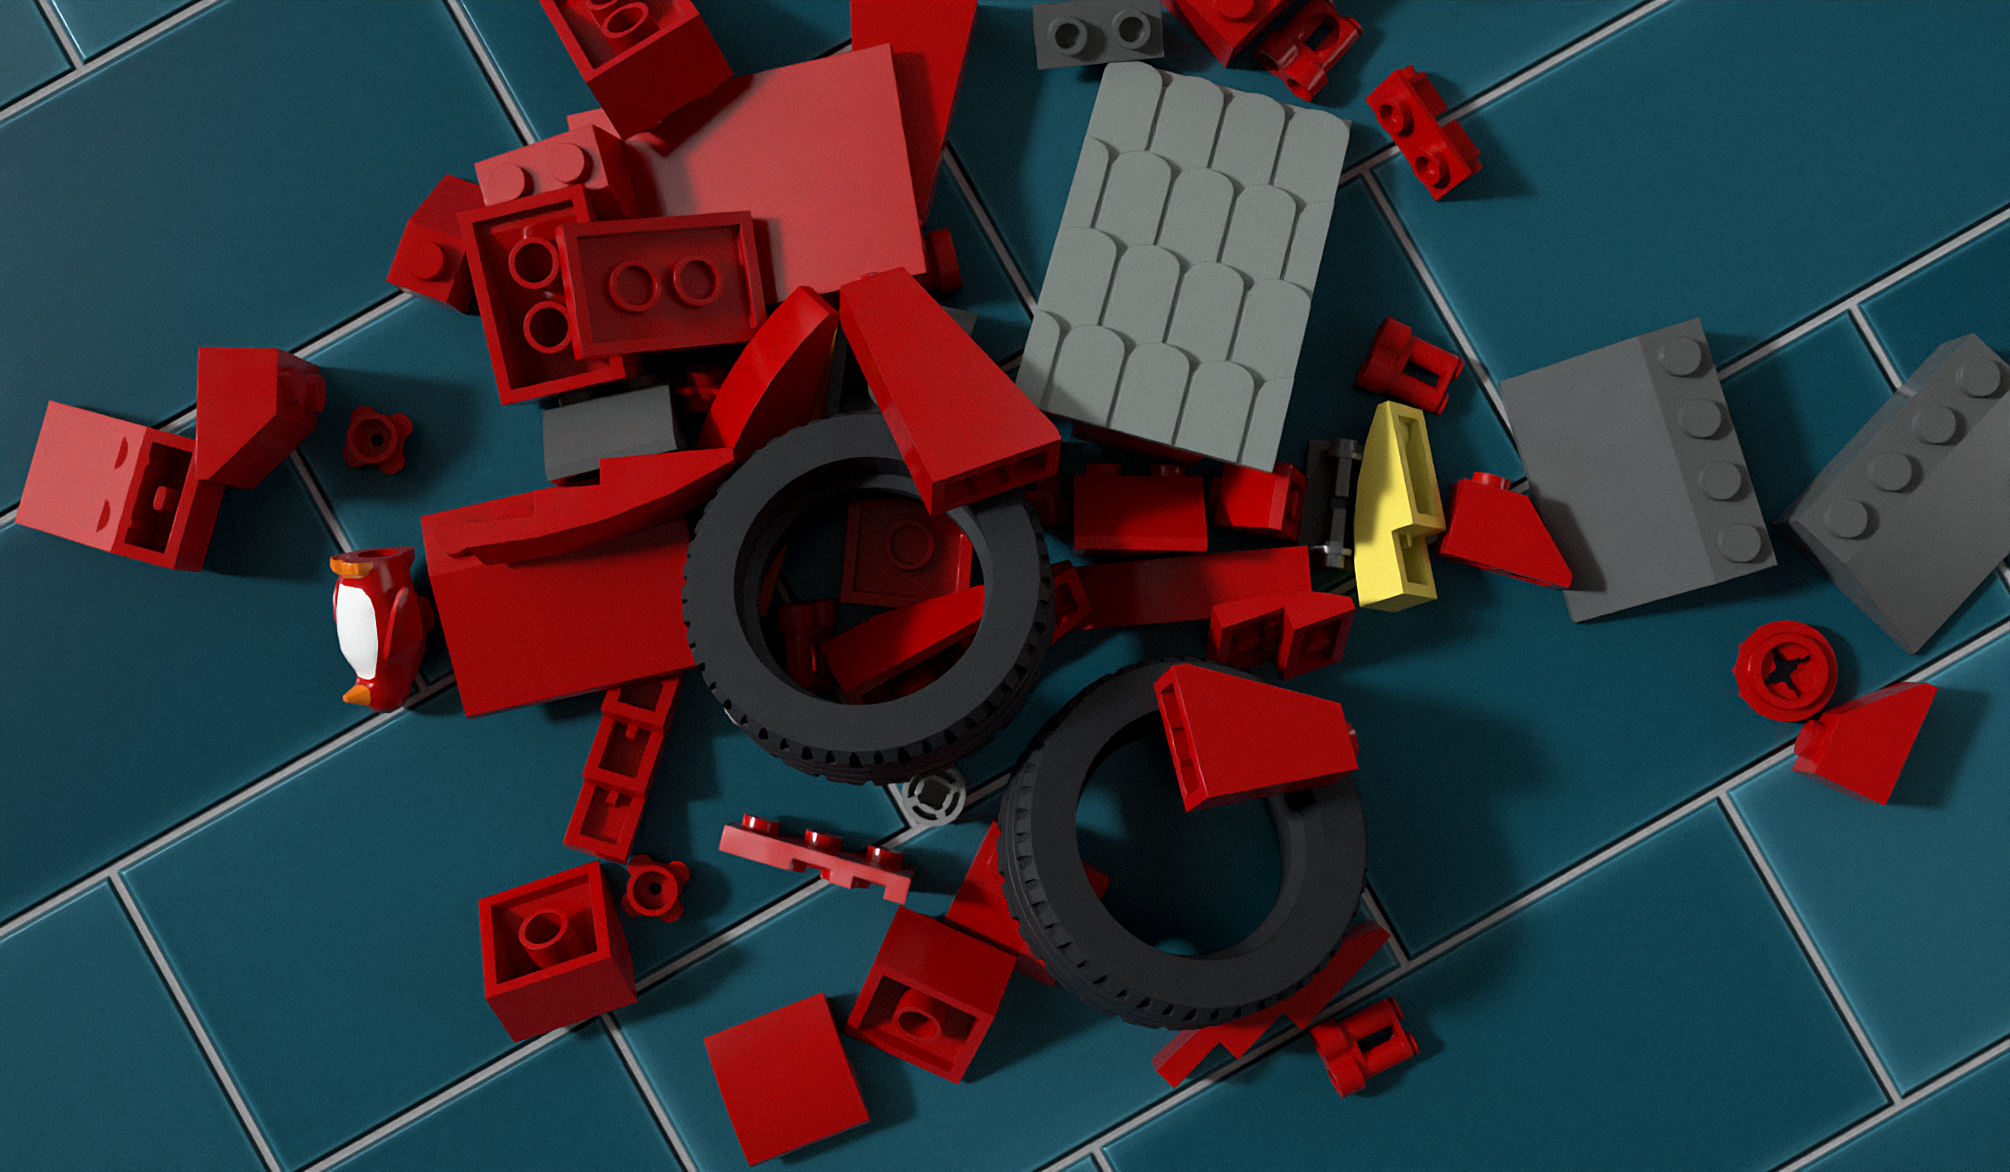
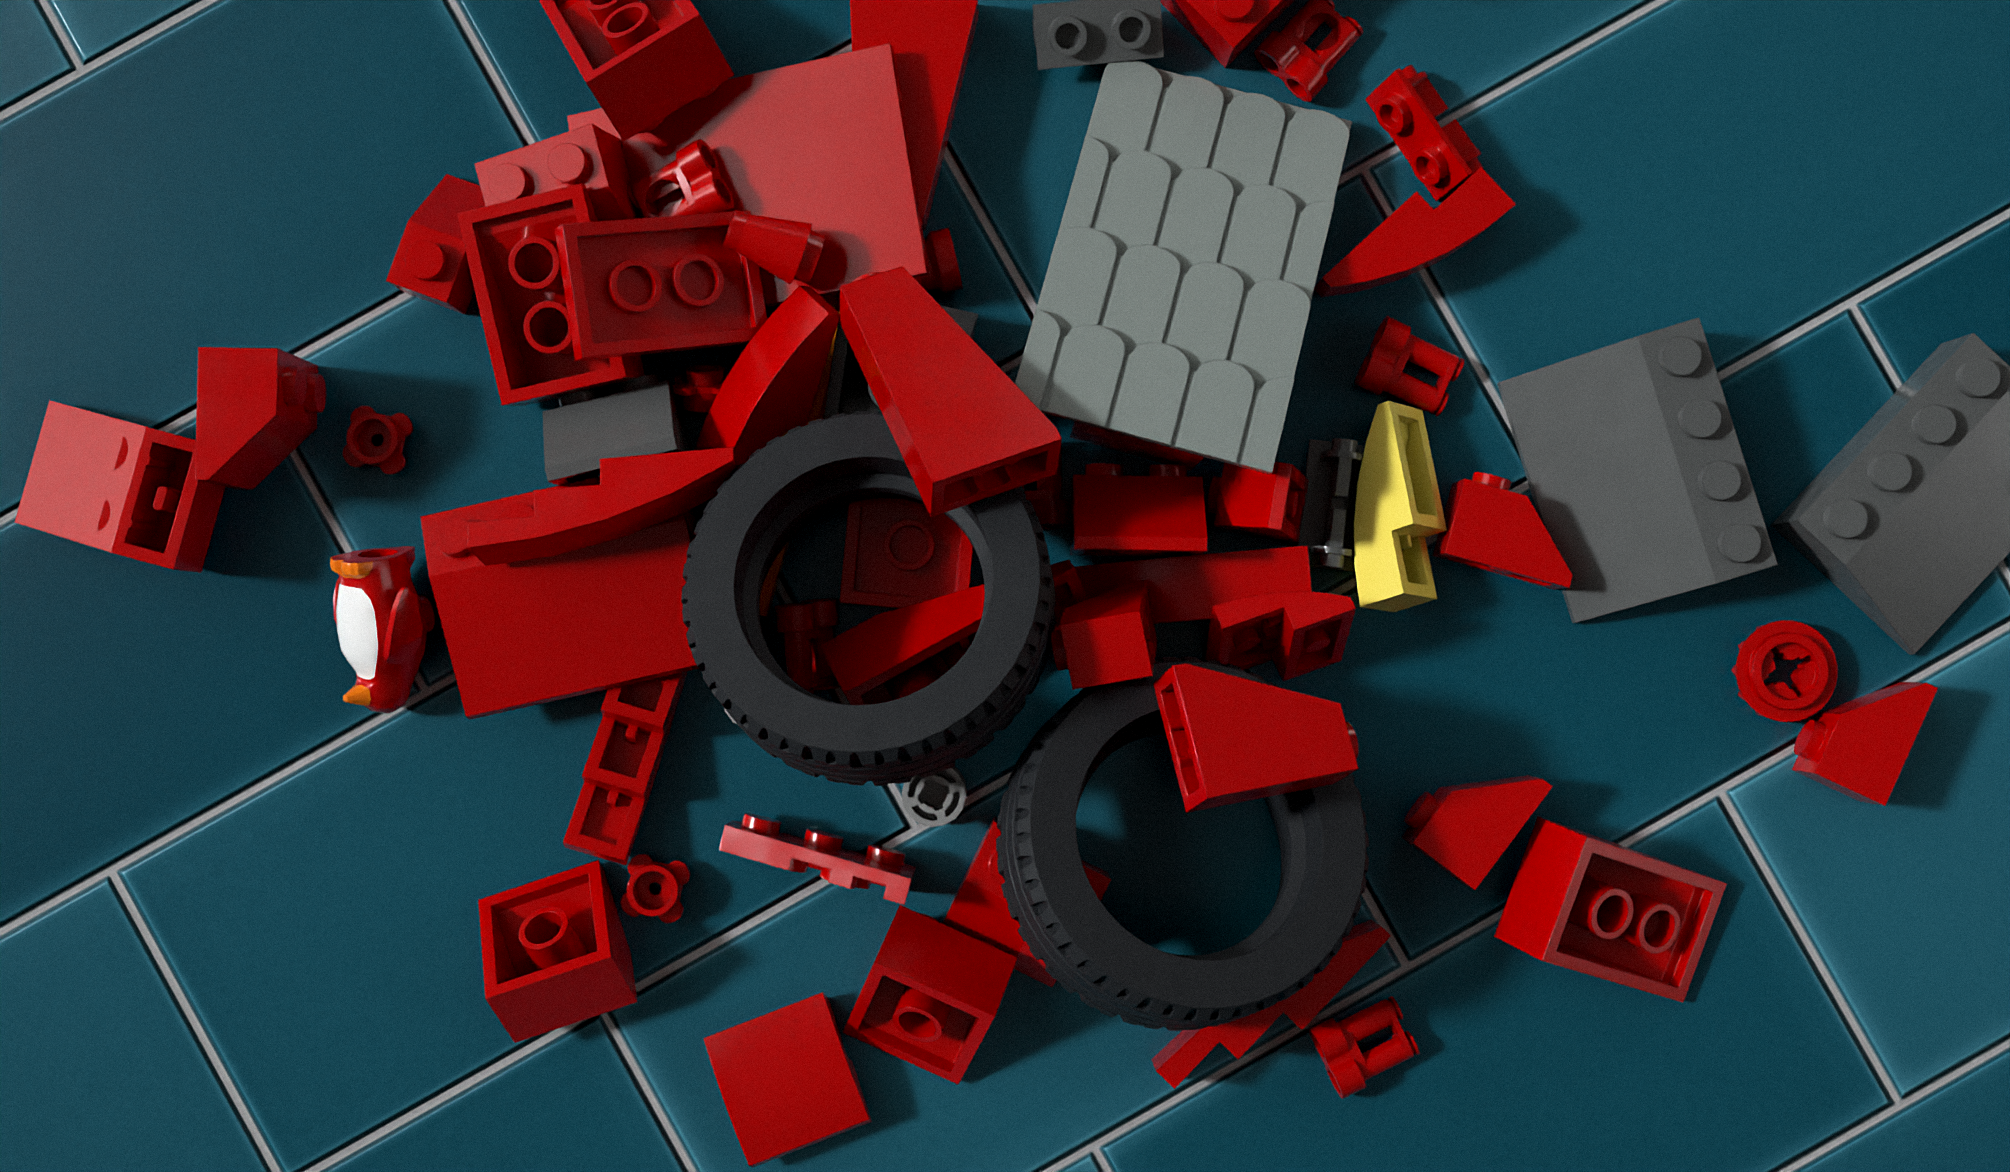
none -> red piece [627,139,735,218]
none -> red cone [723,209,825,285]
none -> red slope [1051,579,1158,690]
none -> red slope [1314,167,1516,297]
none -> red slope [1401,775,1553,890]
none -> red slope [1494,817,1727,1003]

